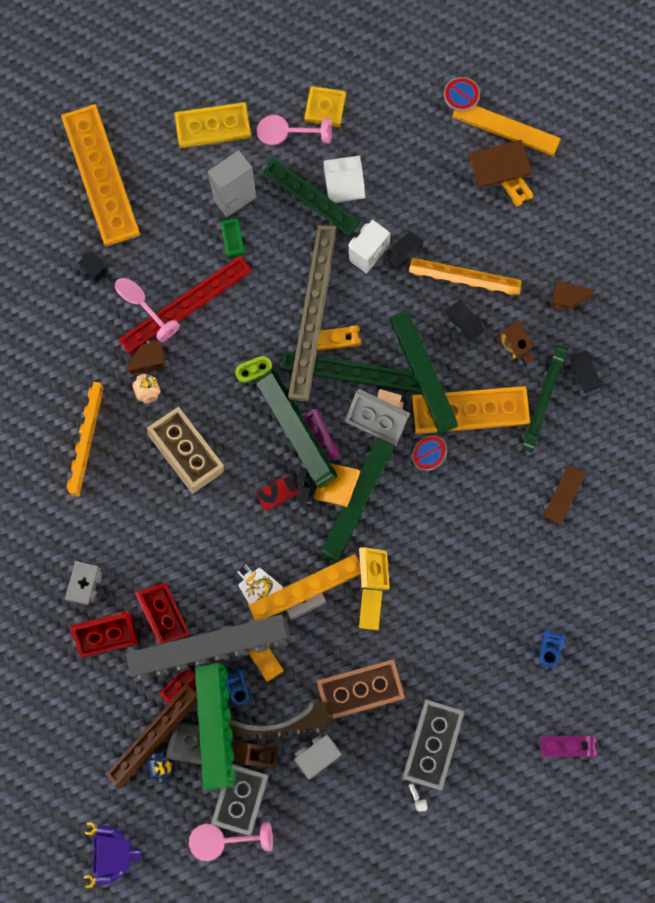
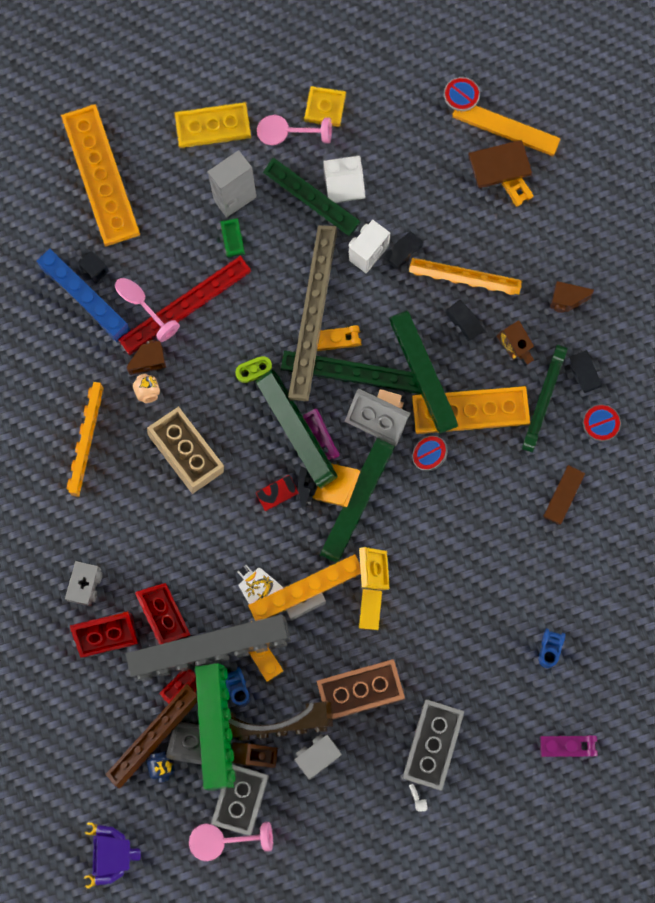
none -> blue arch [36,249,130,343]
none -> piece [582,404,621,442]

